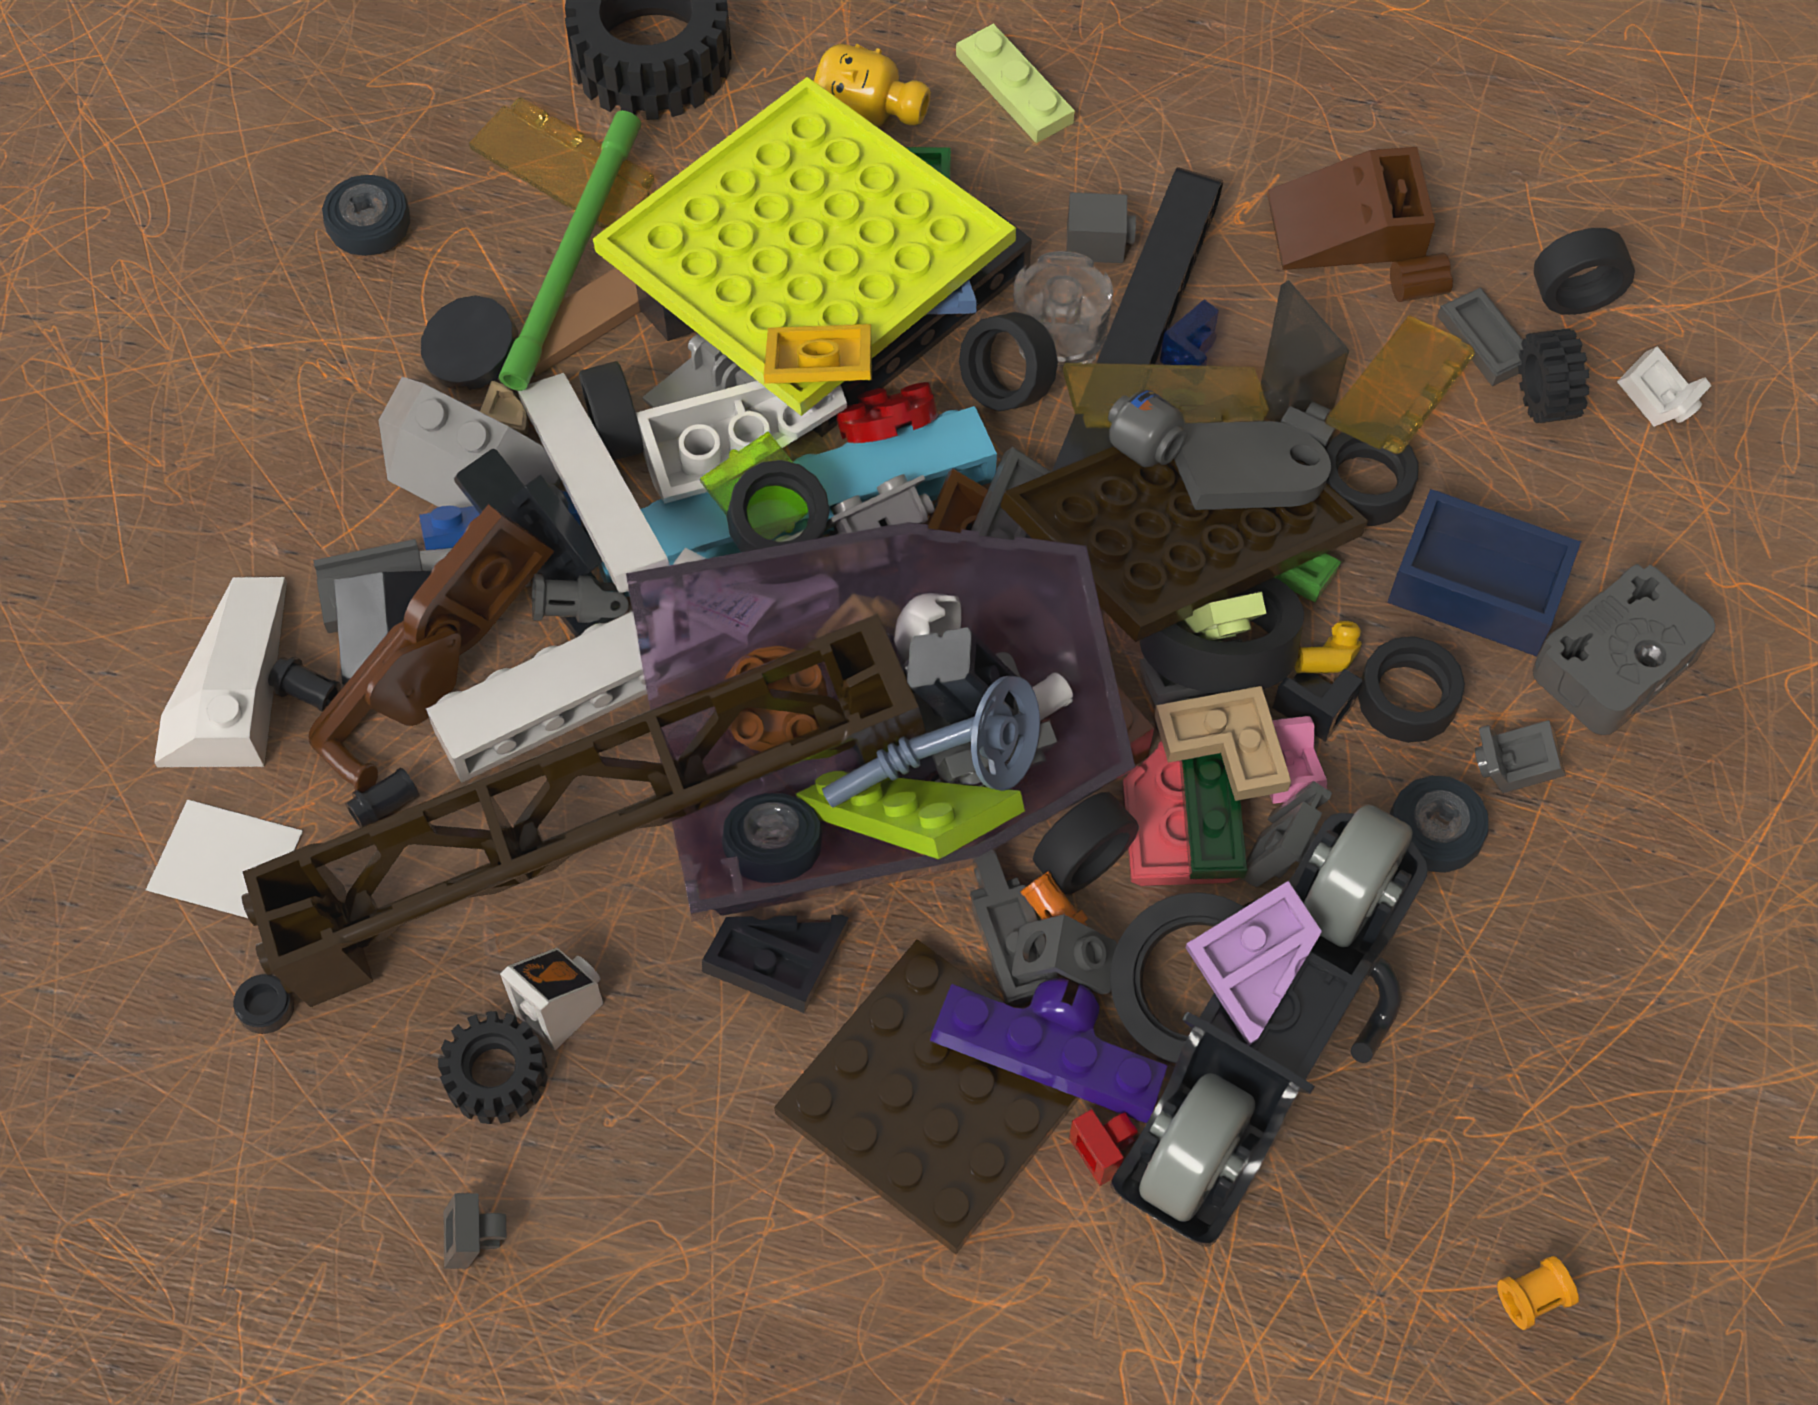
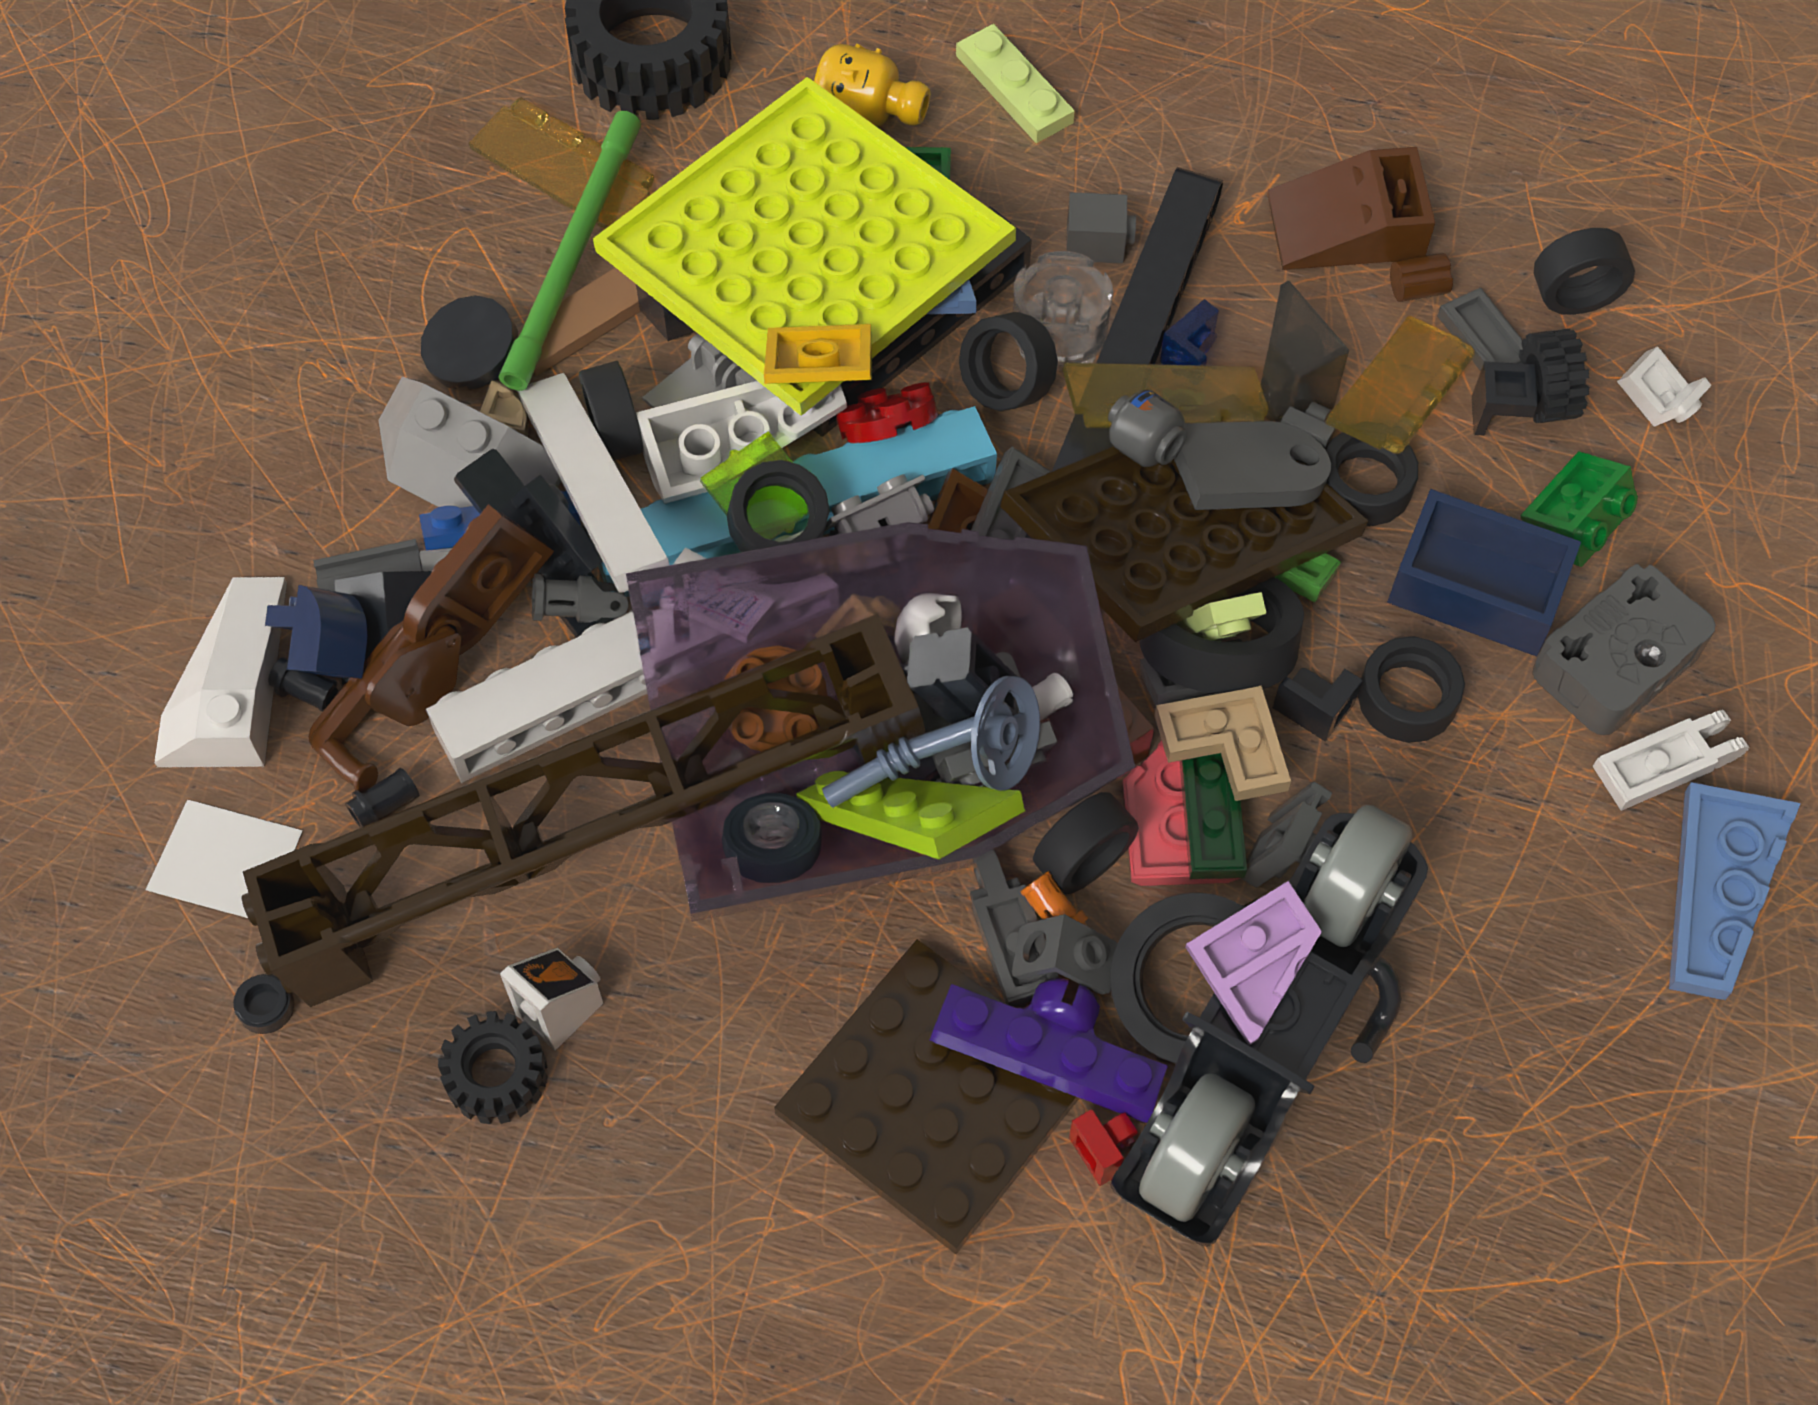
black wheel [322,174,410,256] -> none
dark grey tile [443,1193,507,1269] -> none
black wing [702,915,849,1013] -> none
bright pink bracket [1270,716,1327,804] -> none
yellow arm [1294,621,1362,673] -> none
black wheel [1389,775,1488,873] -> none
dark grey bracket [1475,720,1566,793] -> none
light orange bush [1497,1256,1579,1330] -> none
none -> dark blue brick [265,585,367,679]
none -> black panel [1472,361,1537,436]
none -> green bracket [1520,451,1638,567]
none -> white hinge [1593,710,1749,811]
none -> medium blue wing [1669,782,1801,1000]

